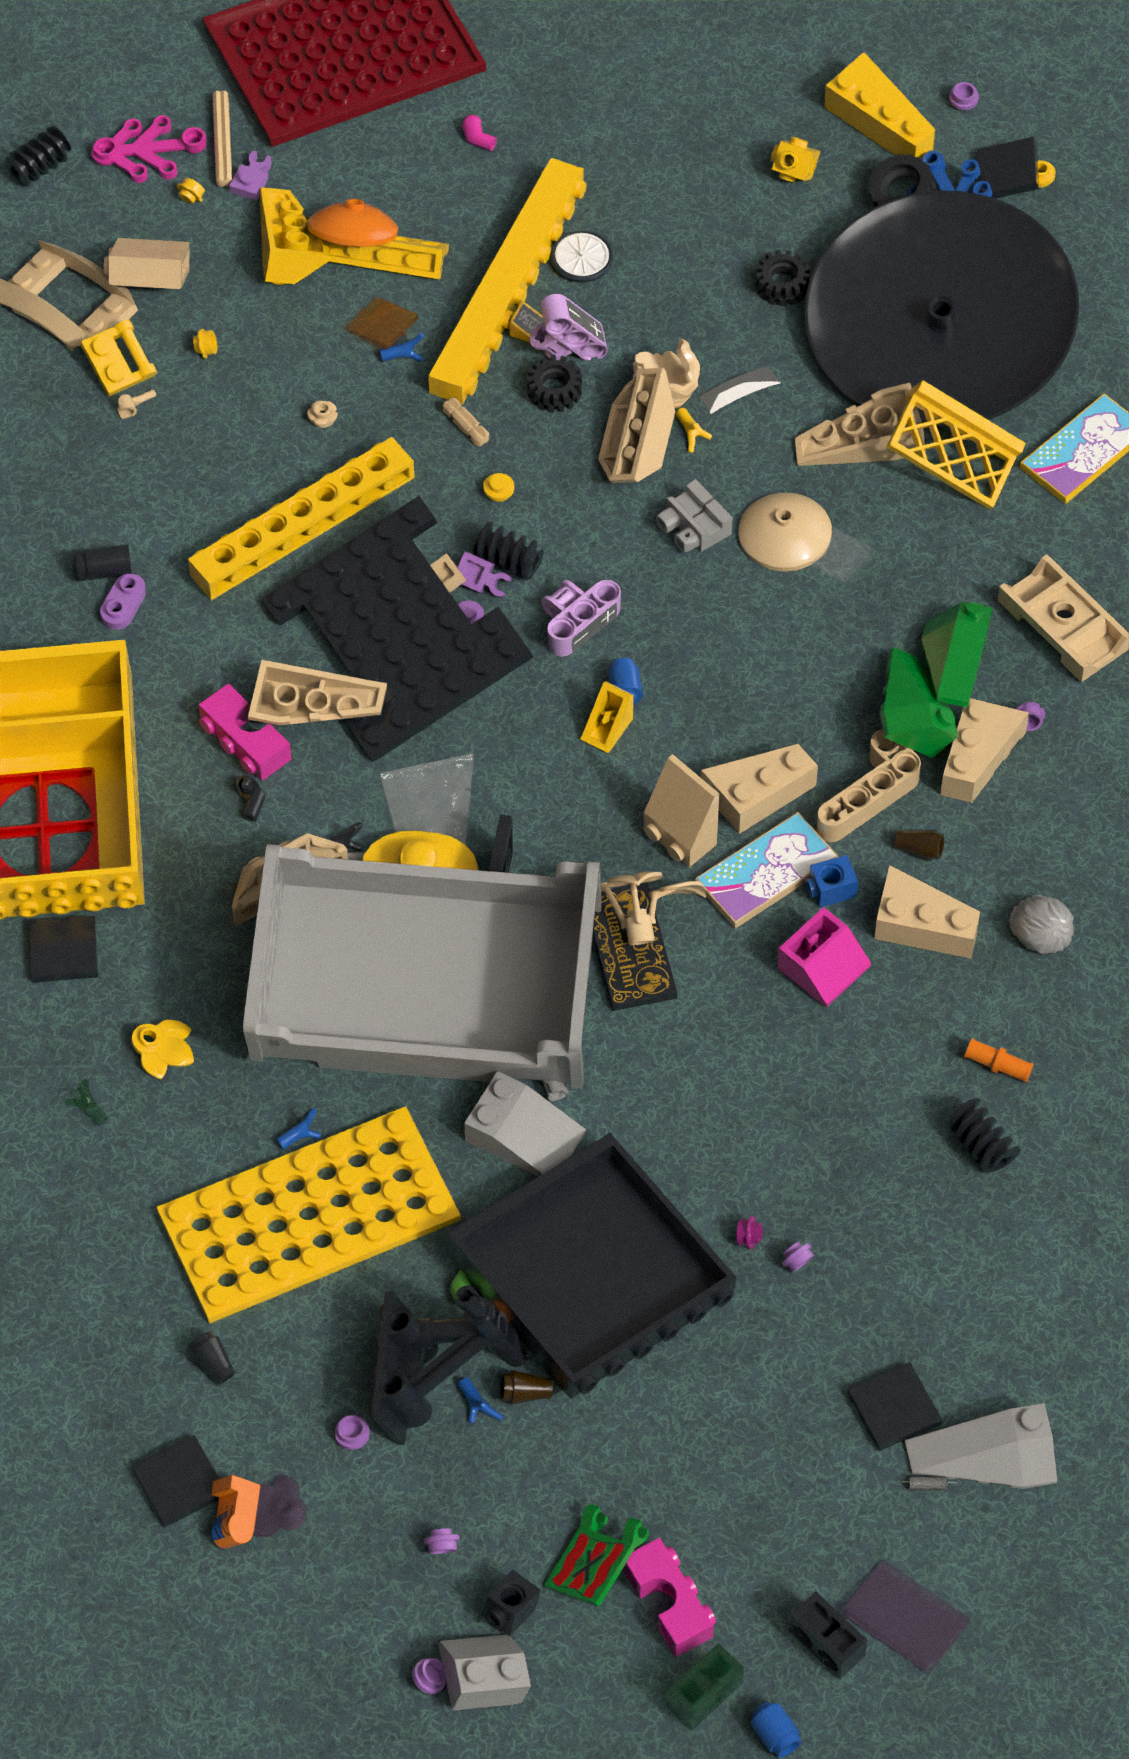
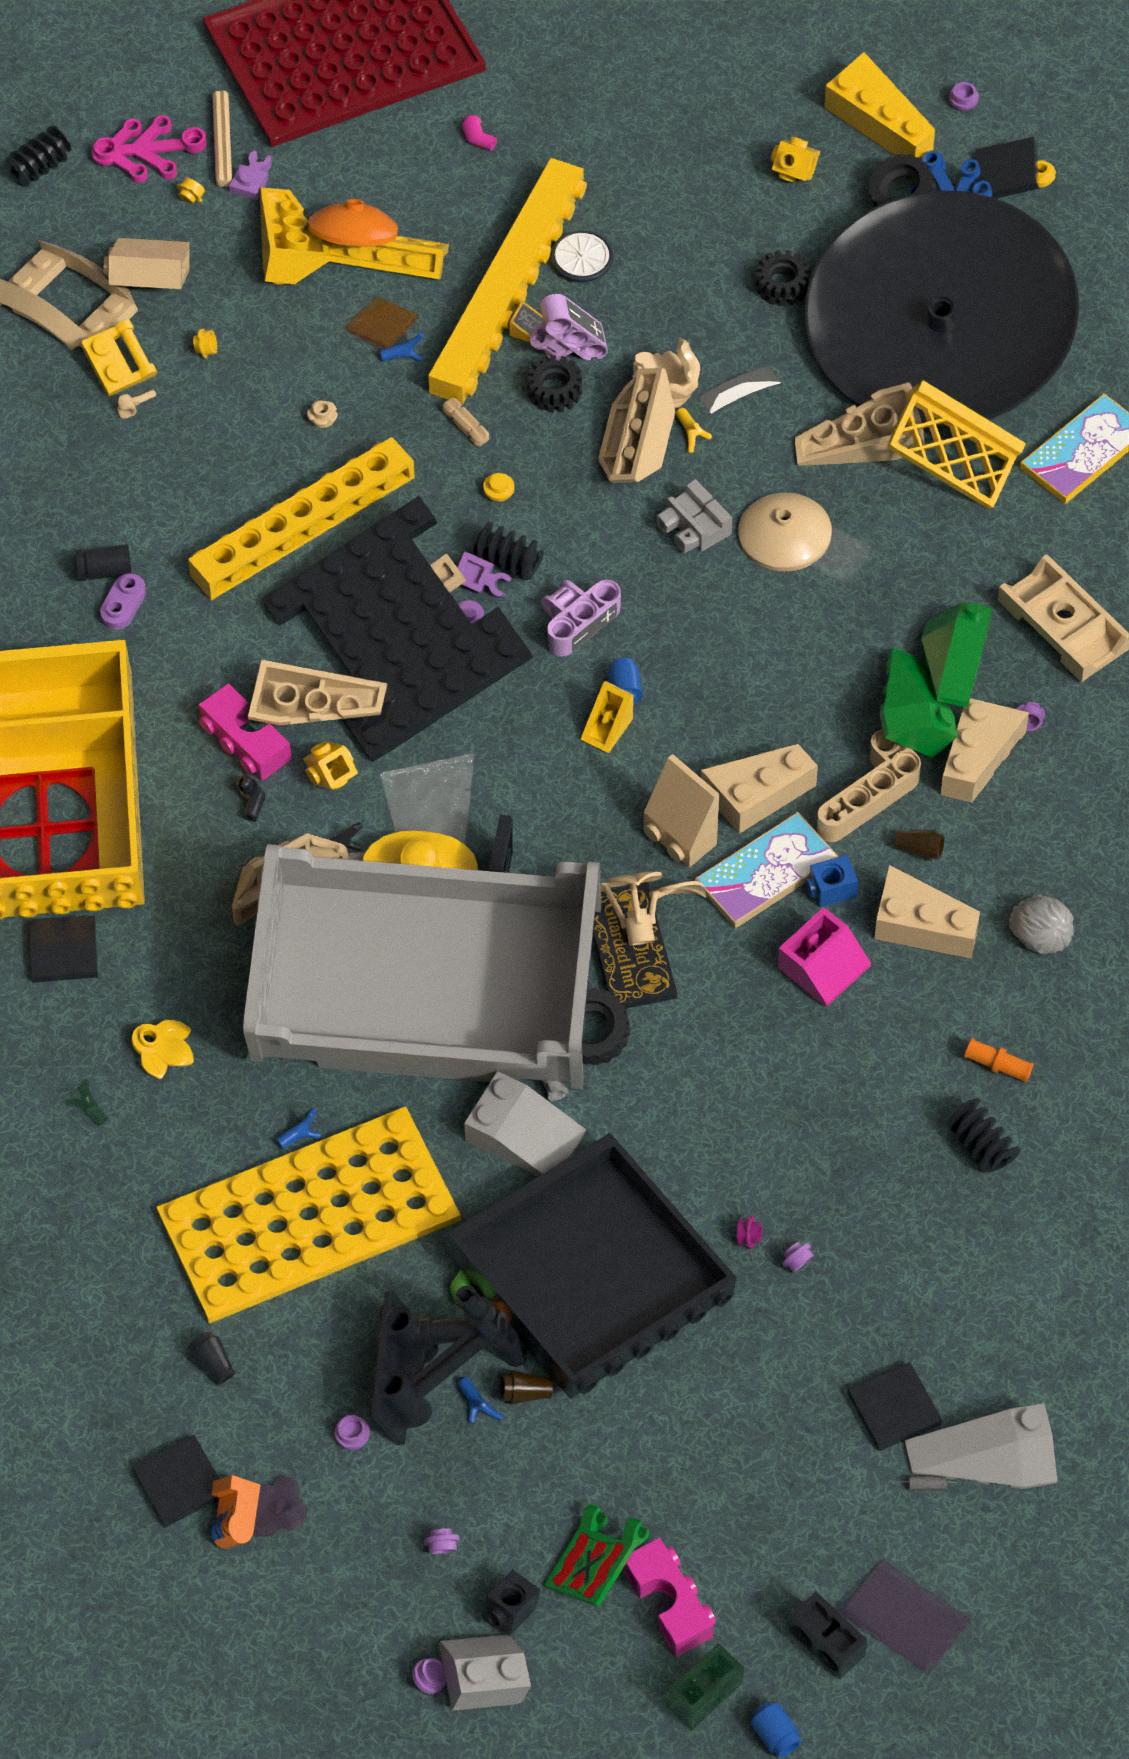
none -> yellow brick [303,741,358,790]
none -> black tyre [582,988,630,1065]

